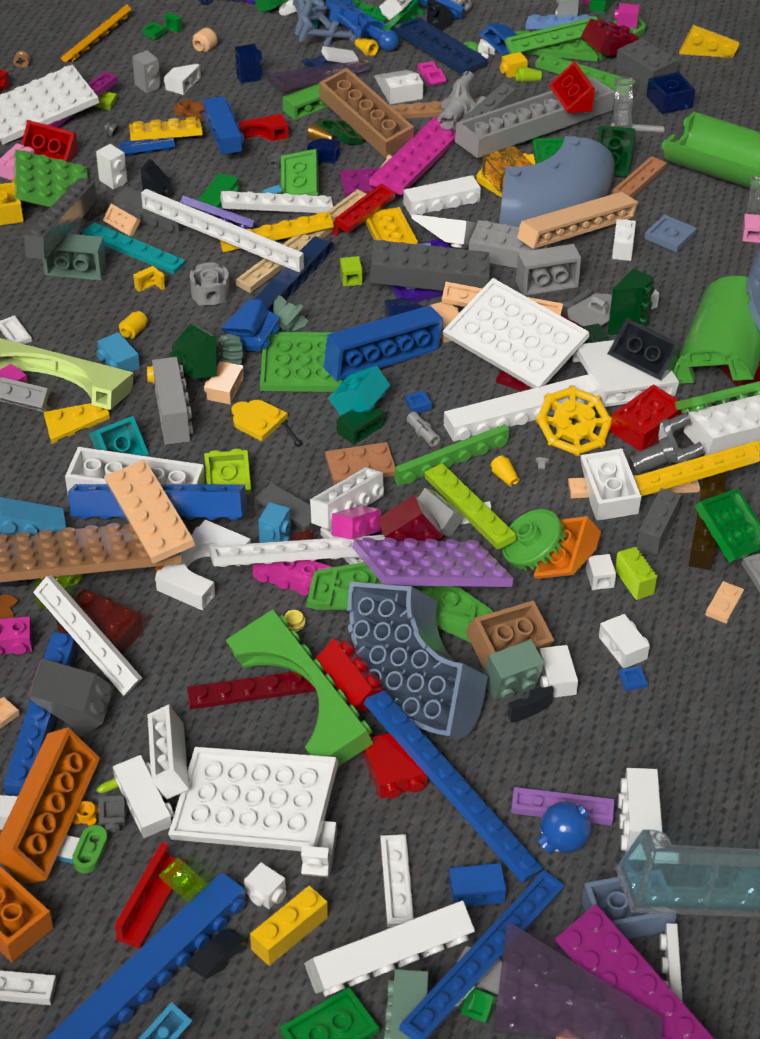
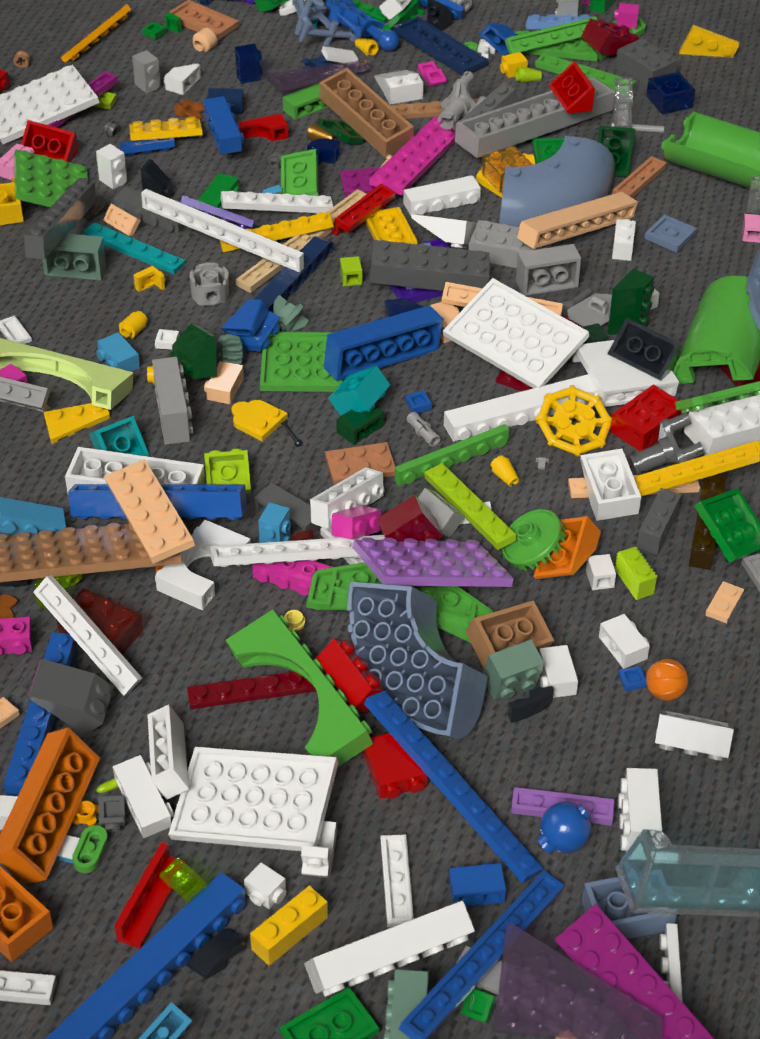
none -> white plate [155,329,179,350]
none -> nougat plate [170,0,239,41]
none -> dark blue brick [207,88,244,114]
none -> orange piece [646,659,689,701]
none -> slope [655,710,734,761]

